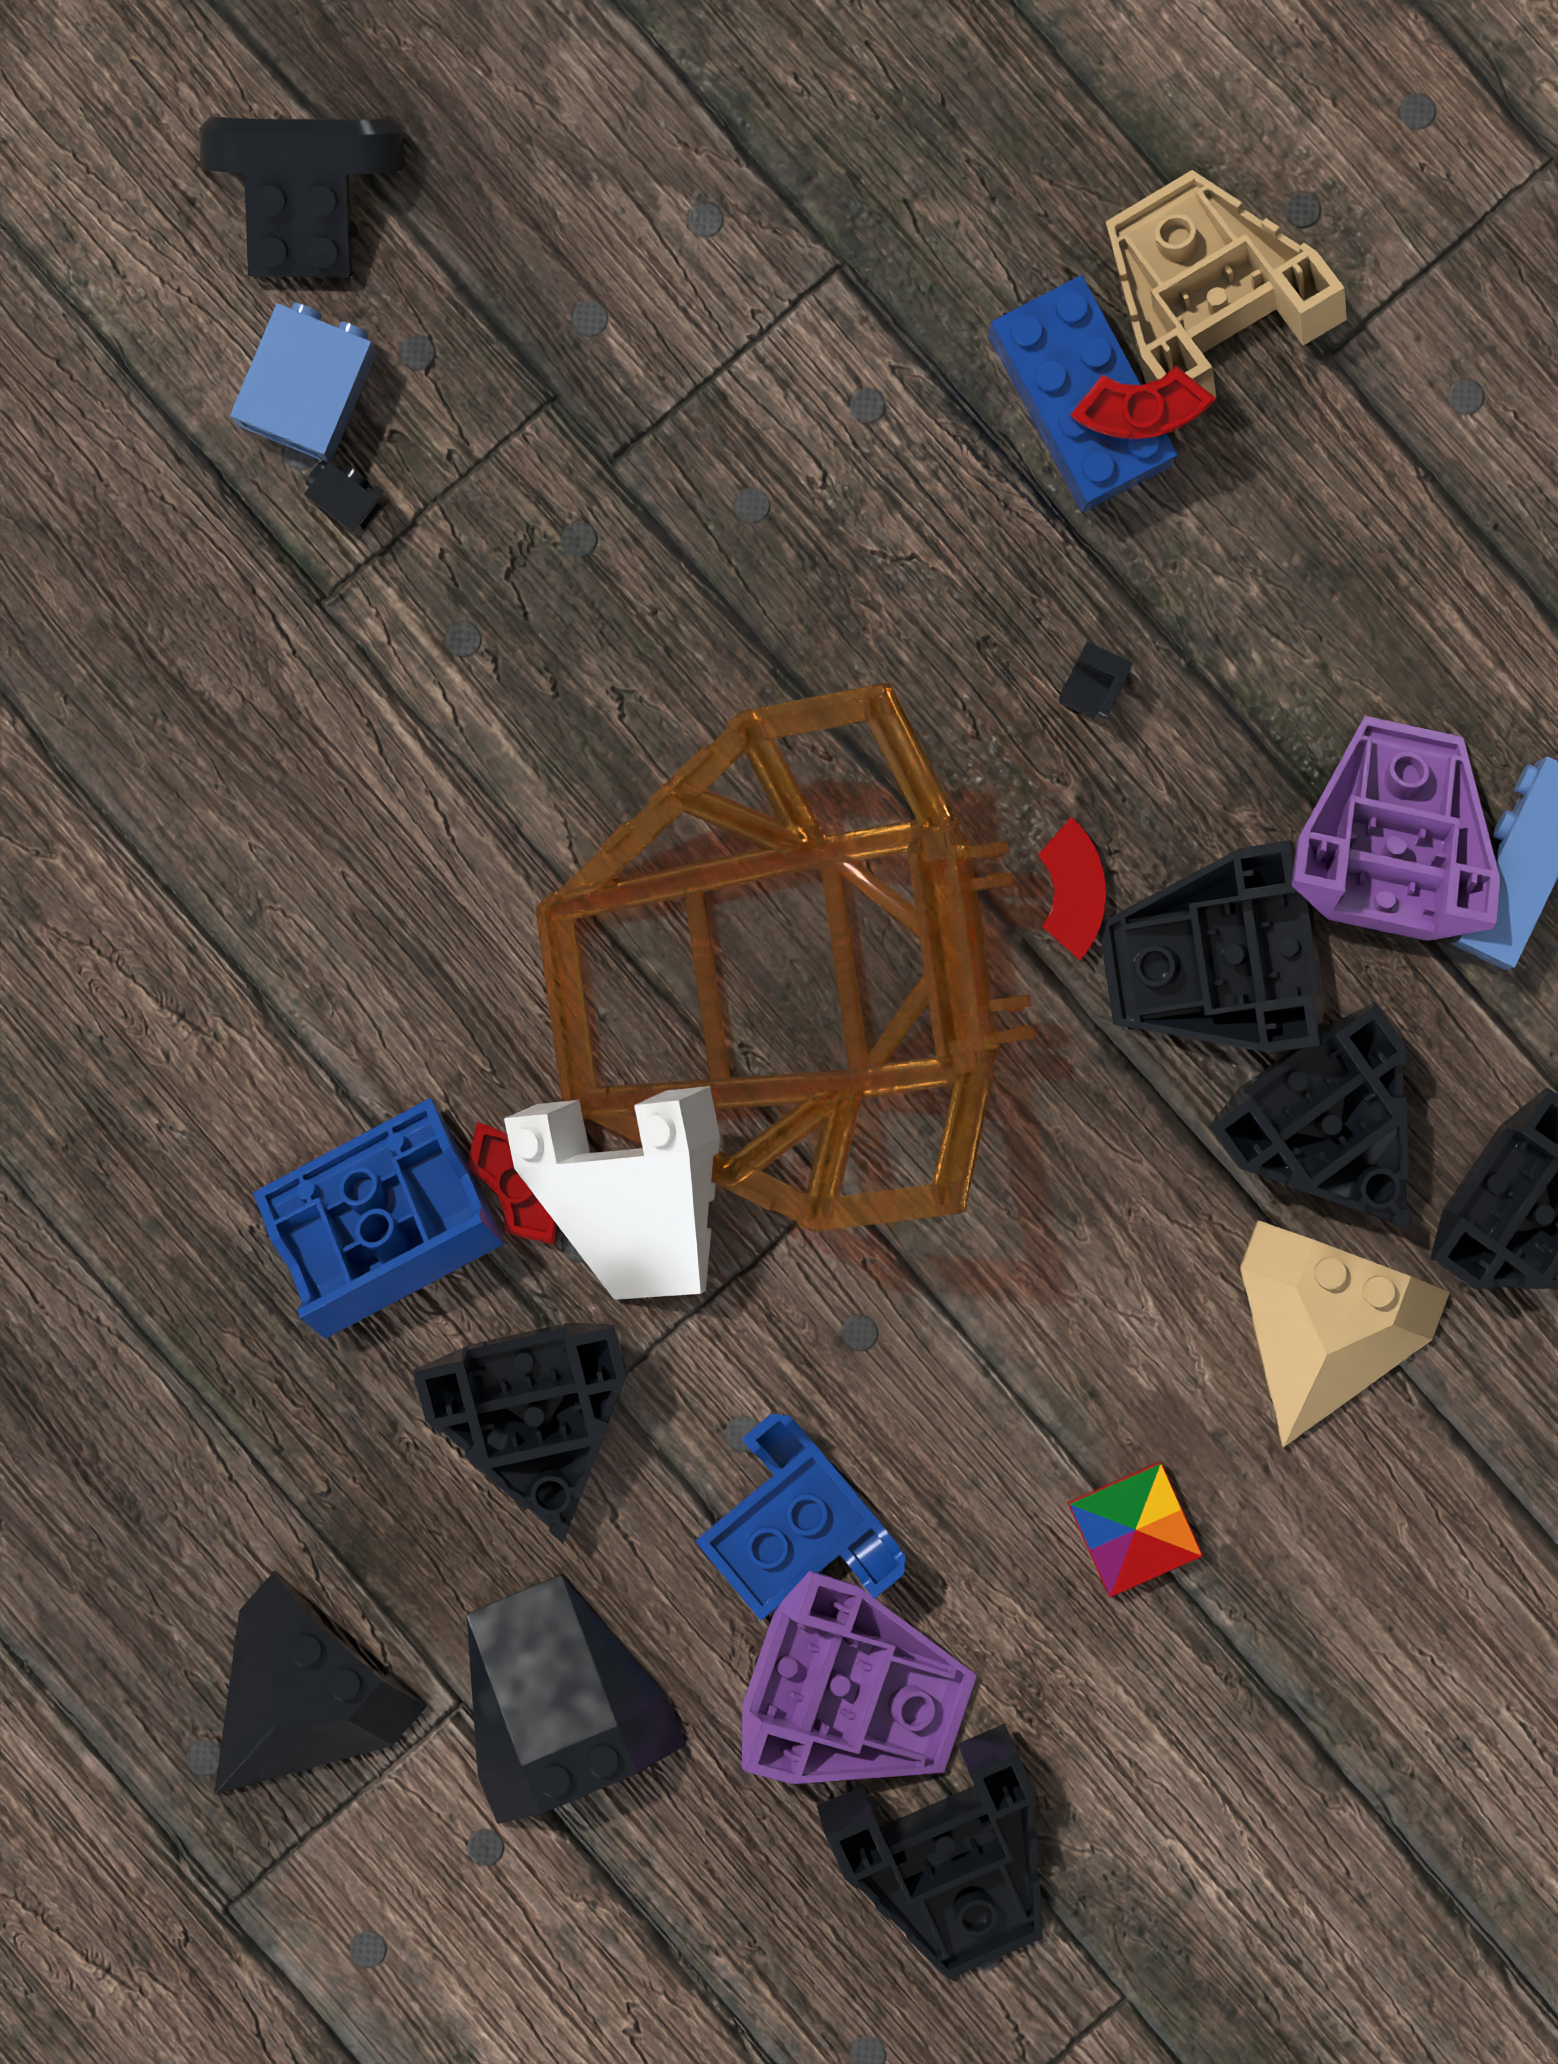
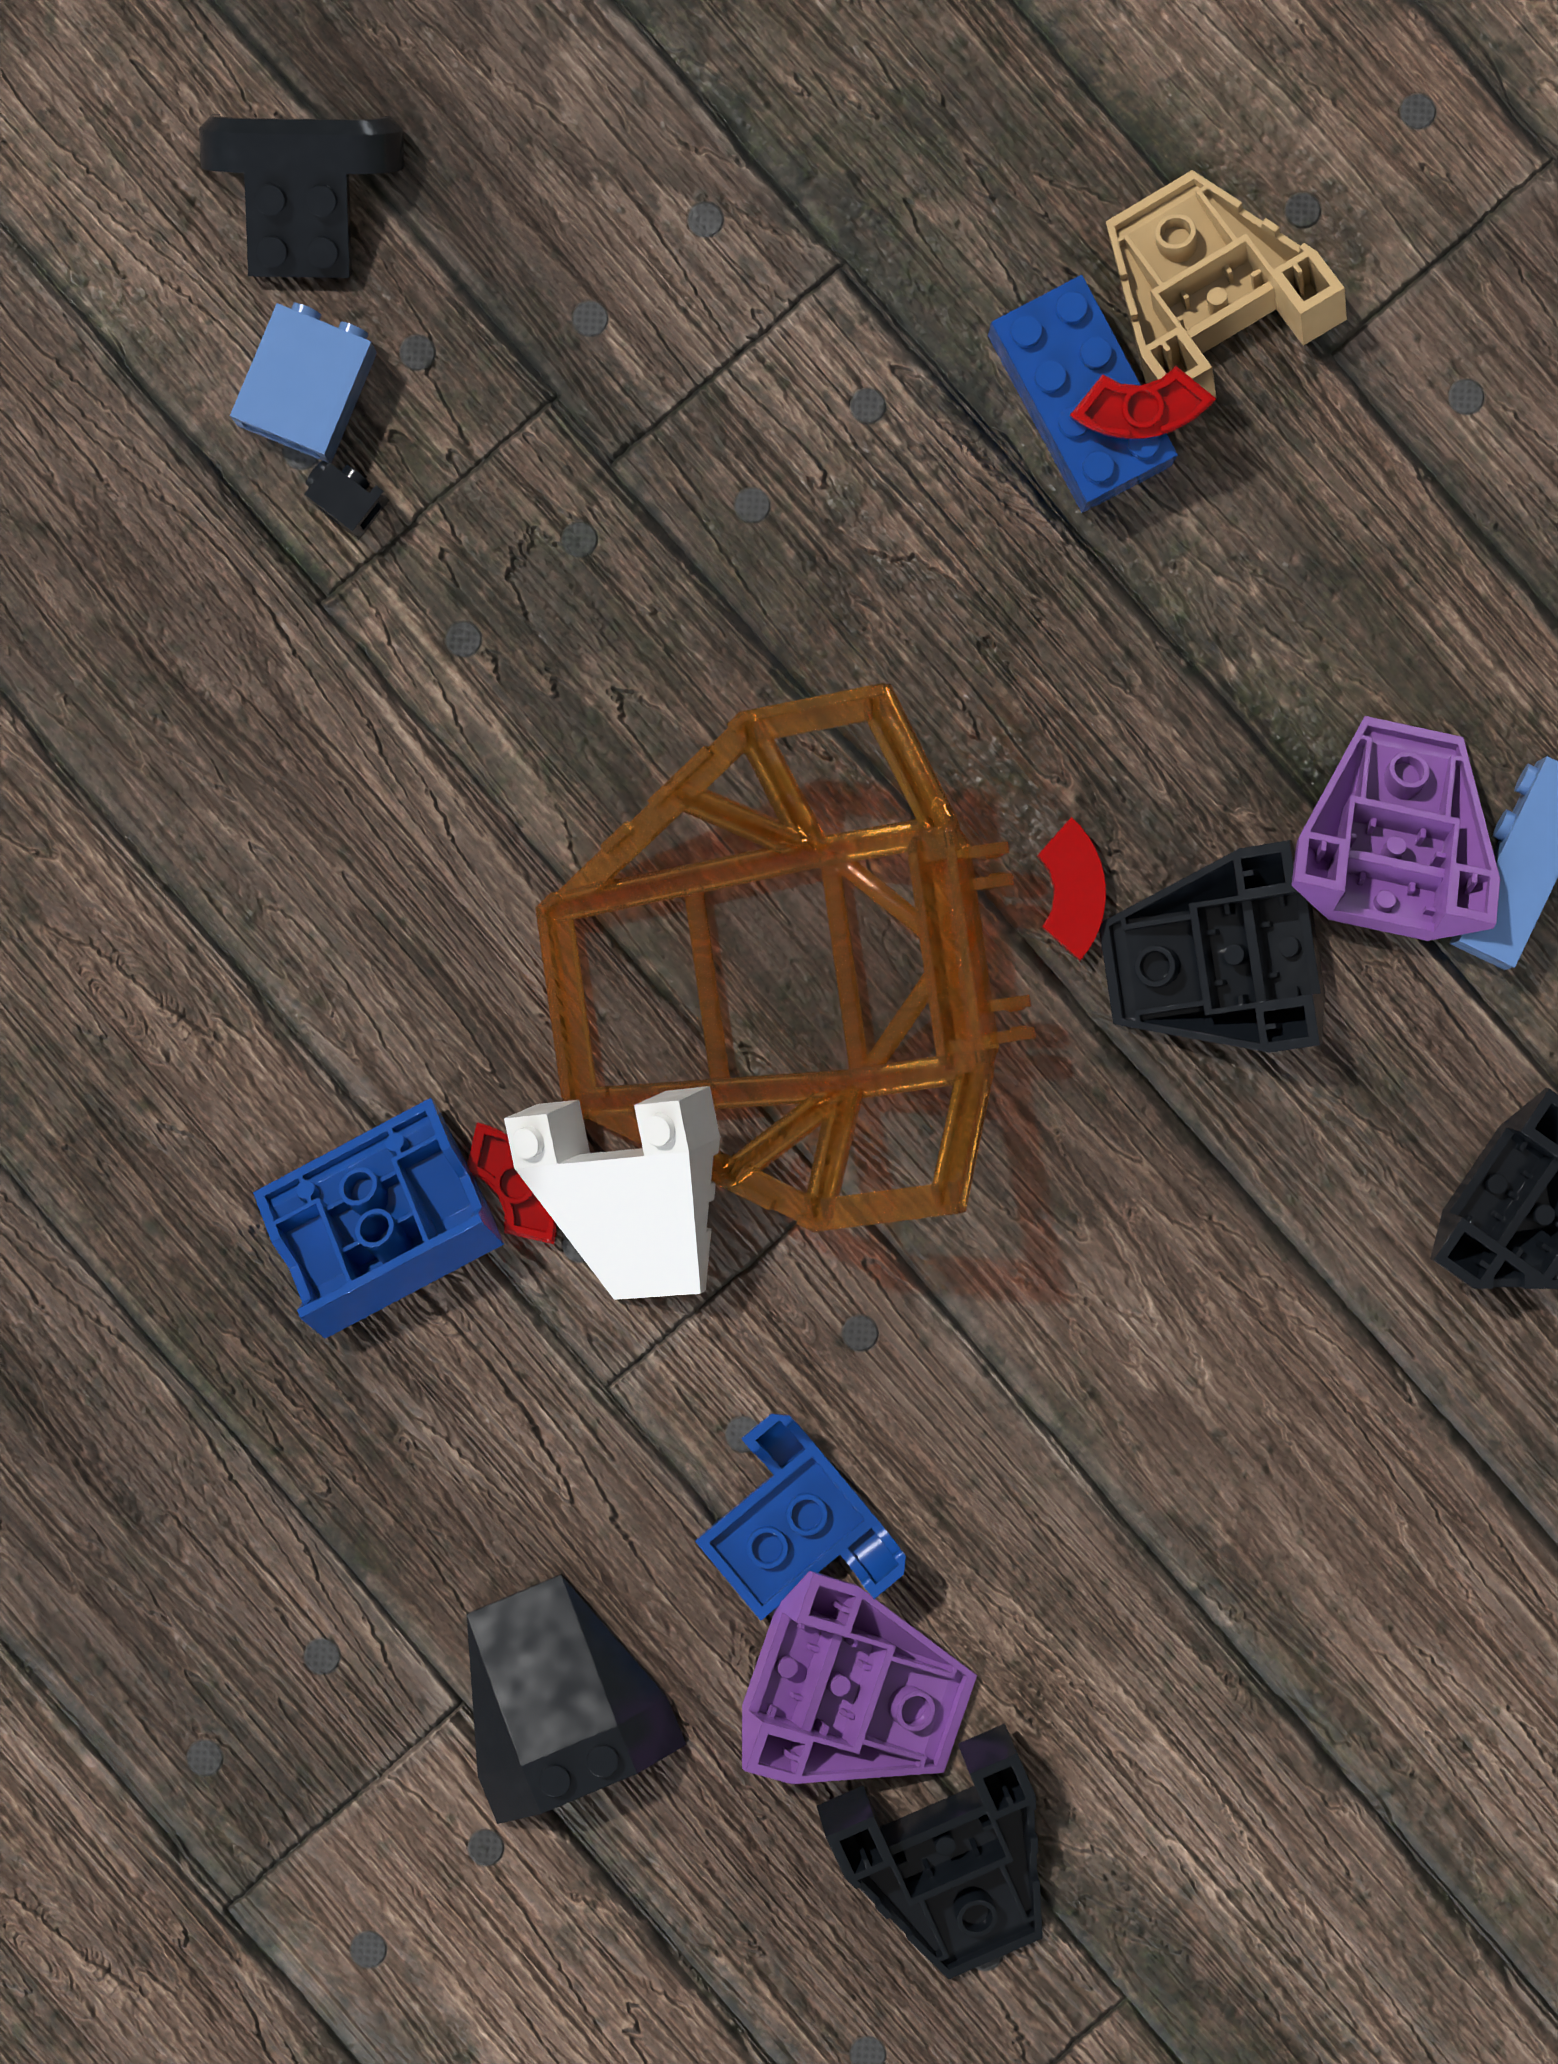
black wedge [215,1571,427,1794] -> none
black wedge [413,1322,627,1544] -> none
black panel [1058,641,1133,724] -> none
tile [1067,1460,1203,1598] -> none
black wedge [1208,1003,1410,1229] -> none
tan wedge [1240,1220,1450,1448] -> none

